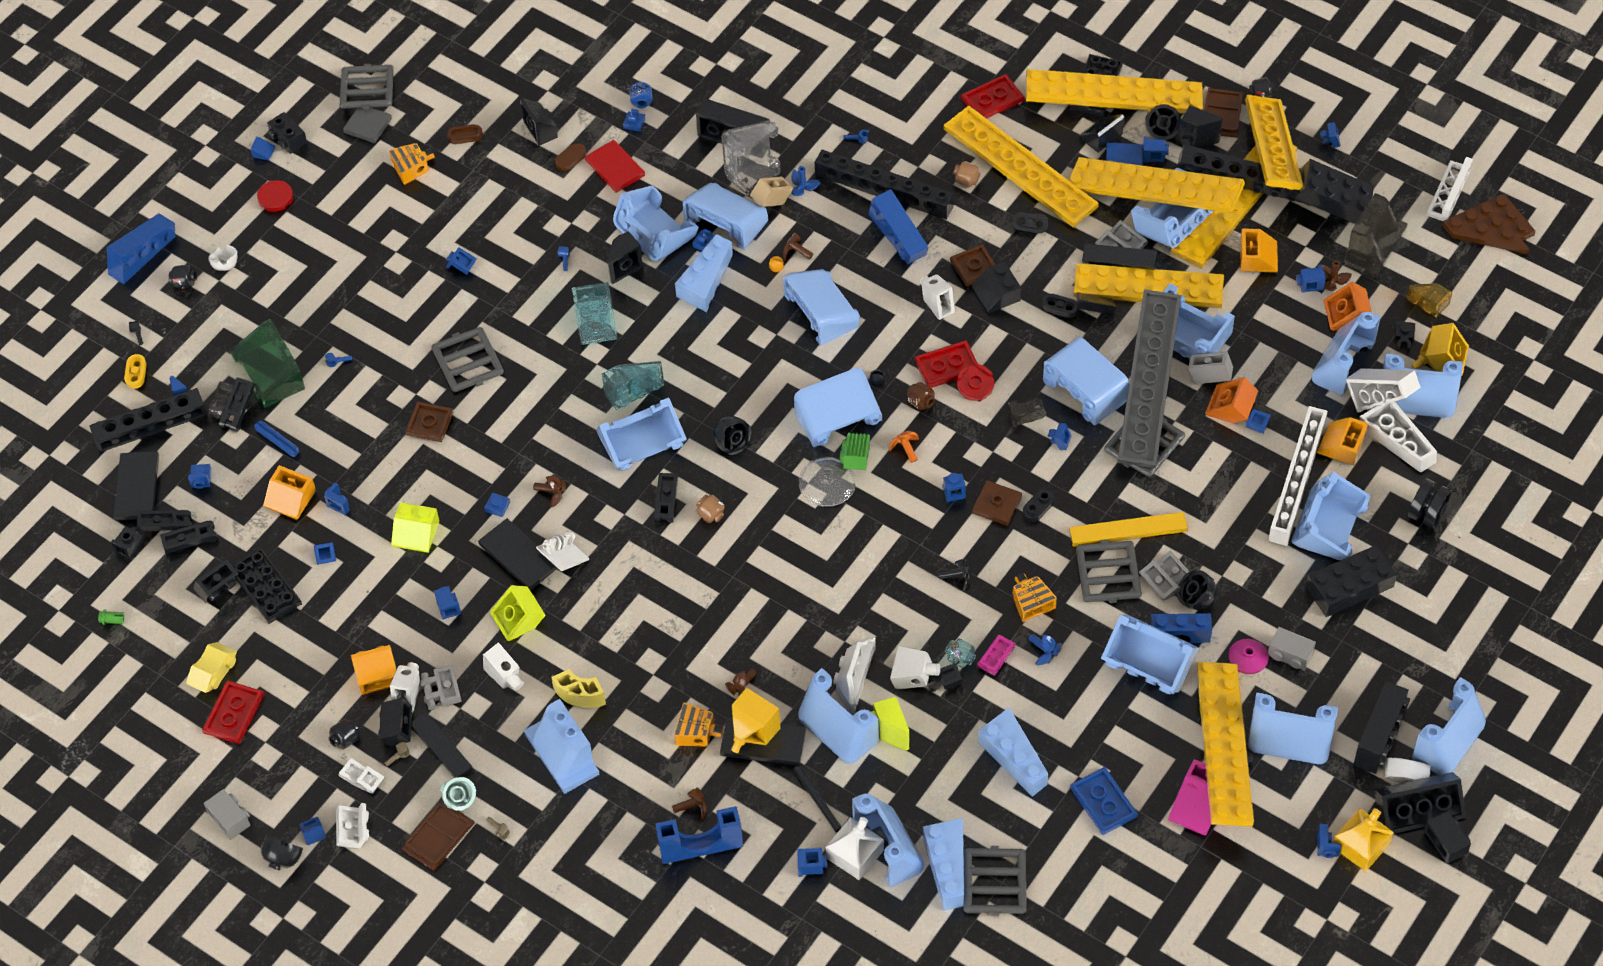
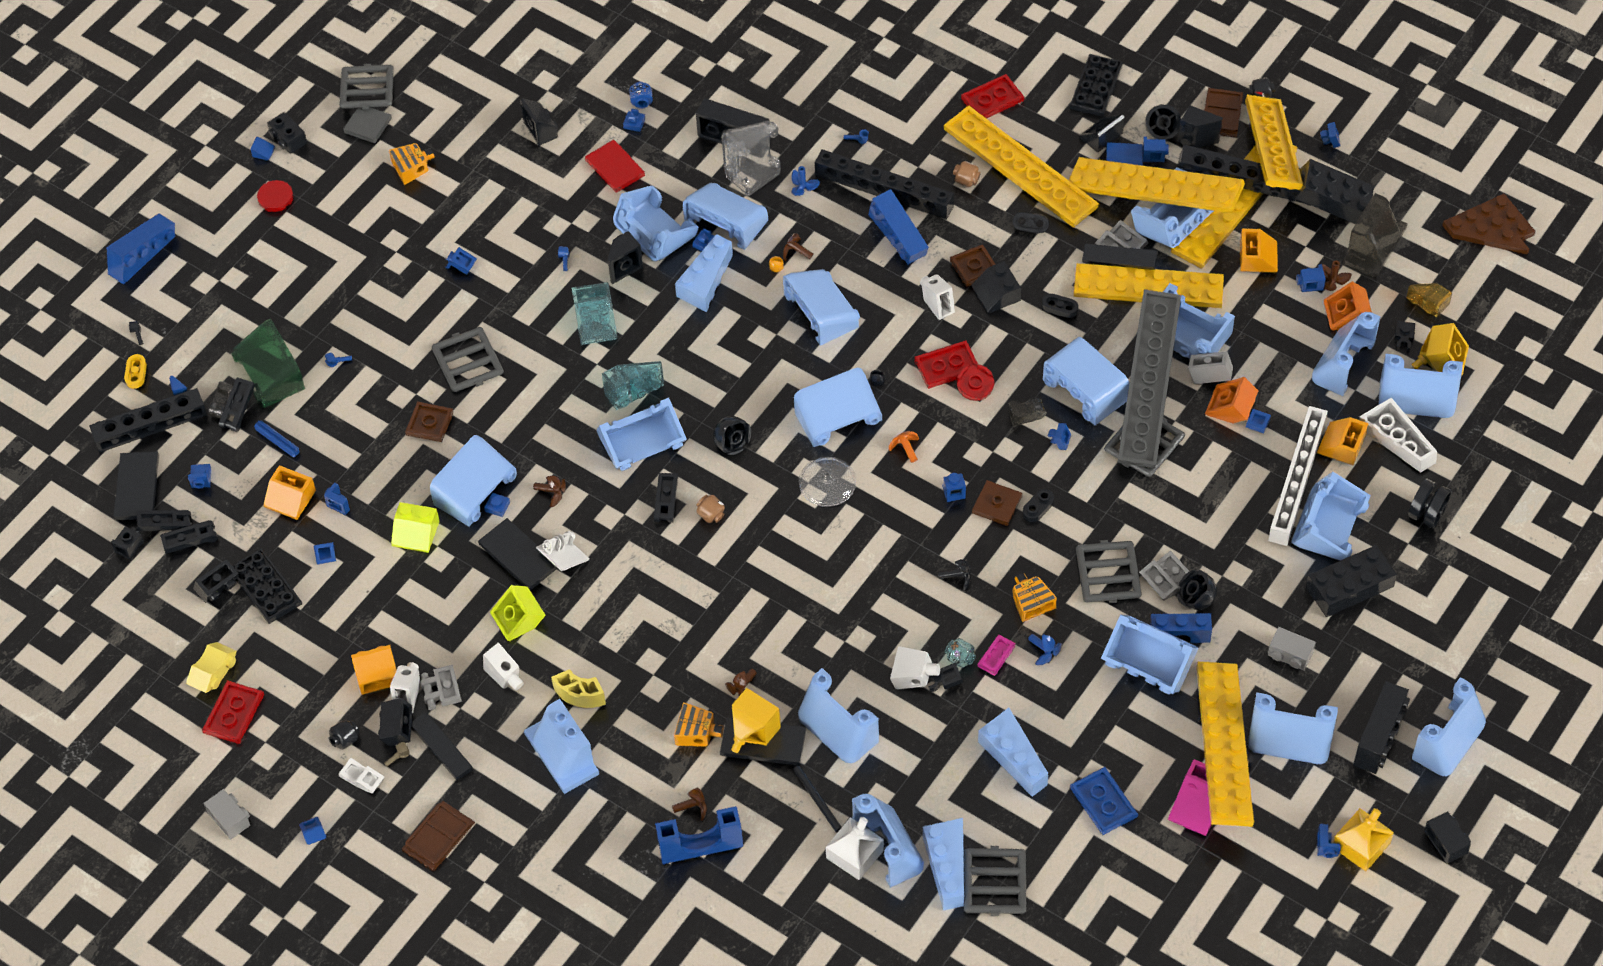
bright green pin [98,609,124,625] -> none
black head [168,264,198,289] -> none
white hair [209,245,237,271] -> none
black cylinder [261,835,303,871] -> none
white bracket [336,803,369,848] -> none
blue brick [434,586,461,620] -> none
light aqua helmet [440,777,476,811] -> none
reddish brown tile [447,124,483,144] -> none
dark tan hand [487,817,510,840] -> none
reddish brown tile [555,143,586,171] -> none
tan brick [750,177,793,207] -> none
blue brick [797,848,827,877] -> none
white wedge [833,637,875,715] -> none
bright green brick [840,433,870,470] -> none
neon yellow slope [872,697,909,751] -> none
reddish brown head [907,382,935,410] -> none
yellow plate [1026,69,1203,113] -> none
yellow tile [1069,512,1188,547] -> none
black slope [1076,292,1116,315] -> none
dark pink dish [1228,639,1269,674] -> none
white wedge [1346,369,1421,413] -> none
black slope [1374,772,1466,834] -> none
white slope [1385,758,1430,783] -> none
white fence [1426,157,1473,221] -> none
none -> light blue windscreen [430,435,517,527]

